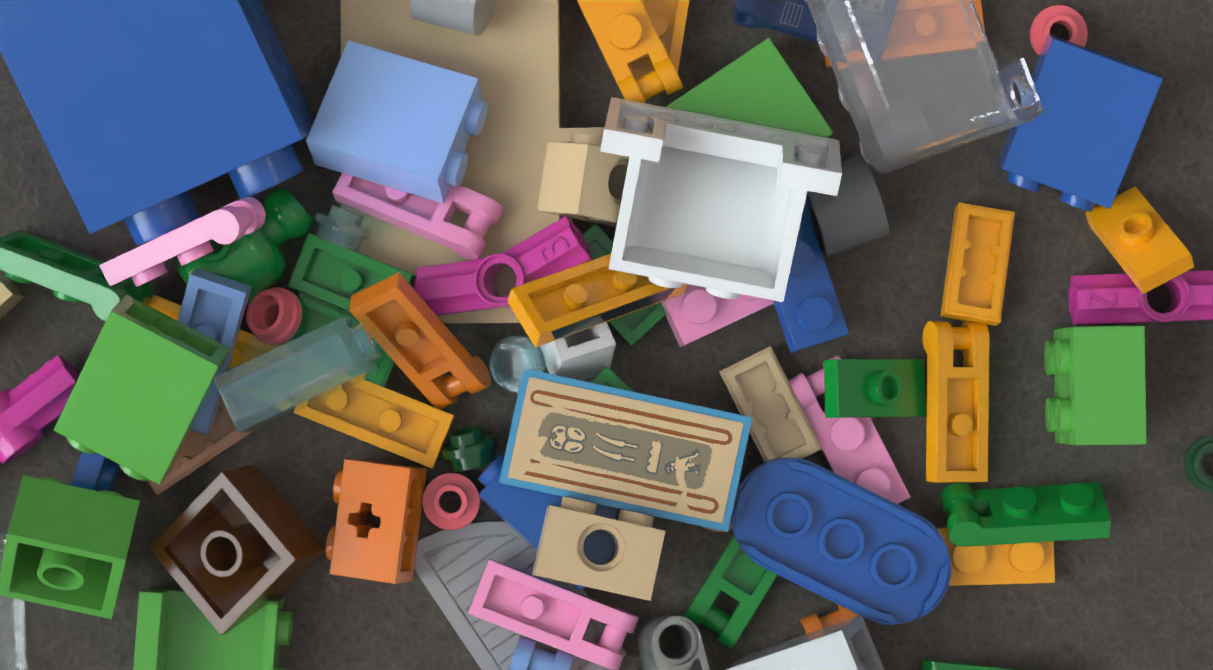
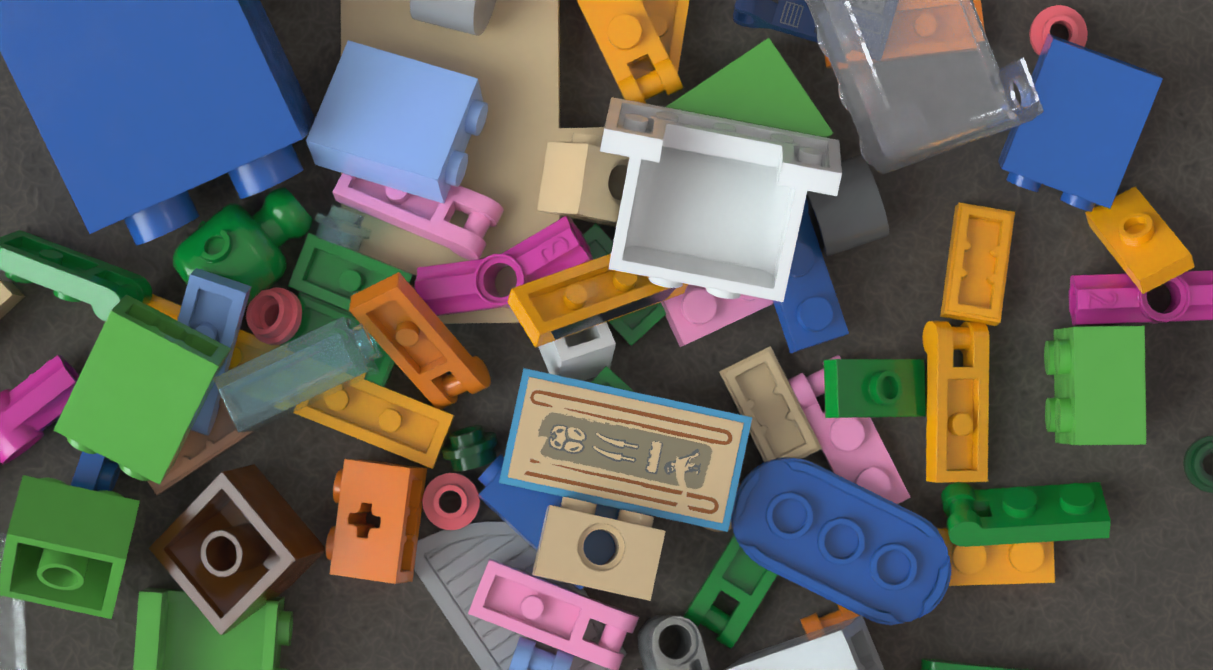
bright pink plate [99,197,266,287] -> none
clear light blue plate [489,335,545,393] -> none

